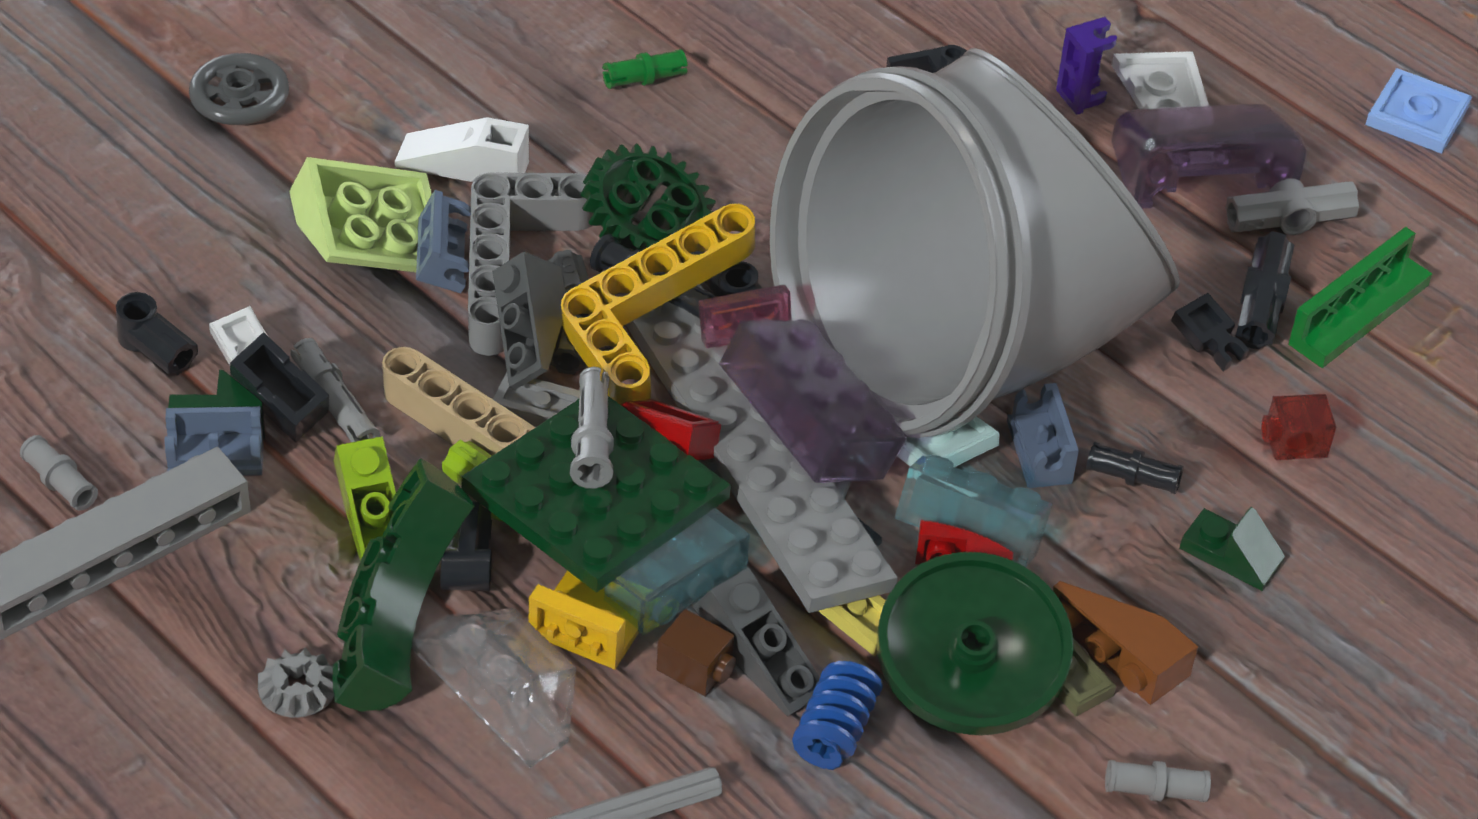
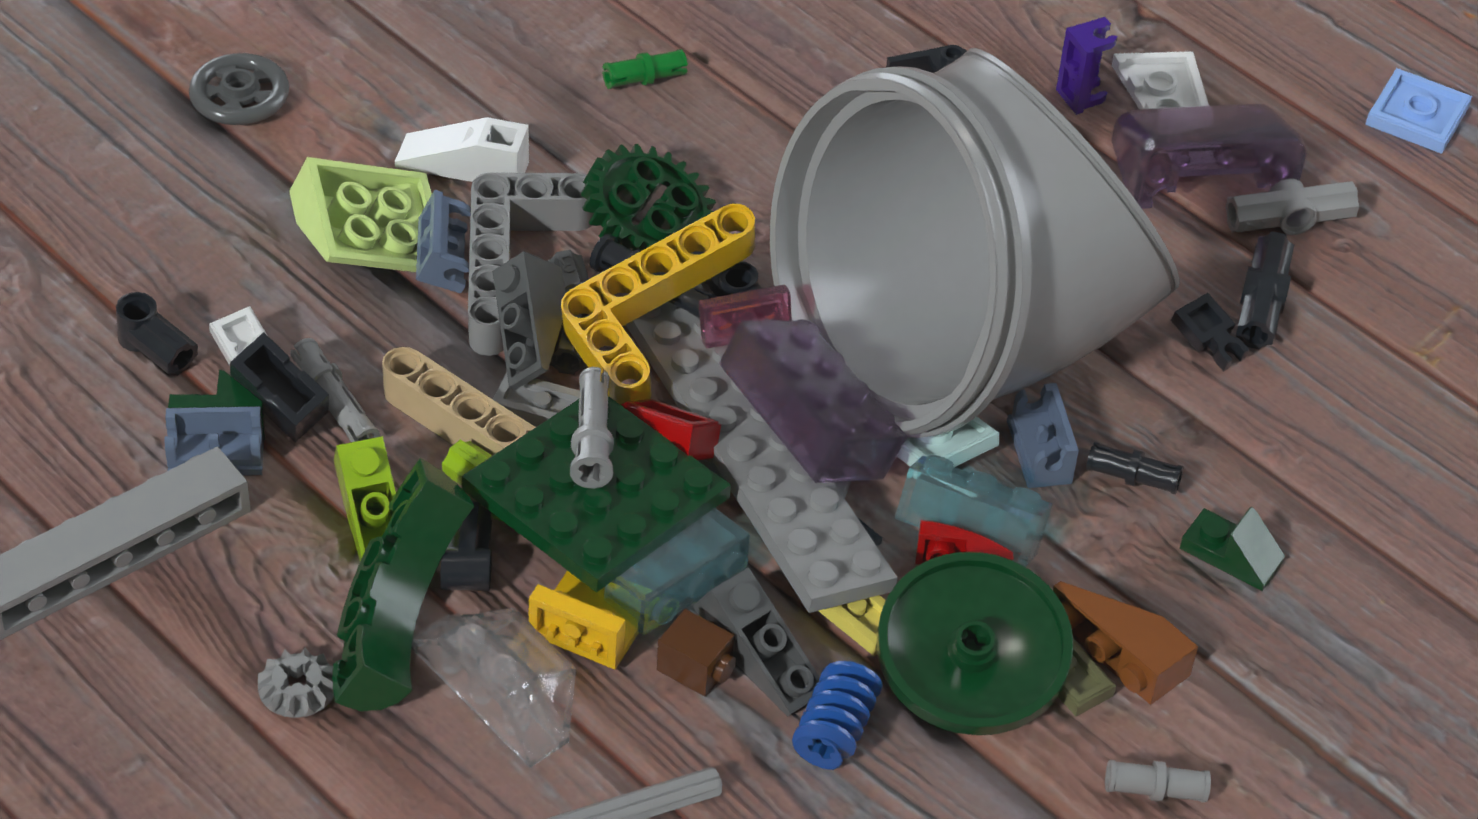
light grey pin [20,435,98,511] -> none
clear red brick [1261,394,1337,460] -> none
green fence [1288,227,1432,368] -> none

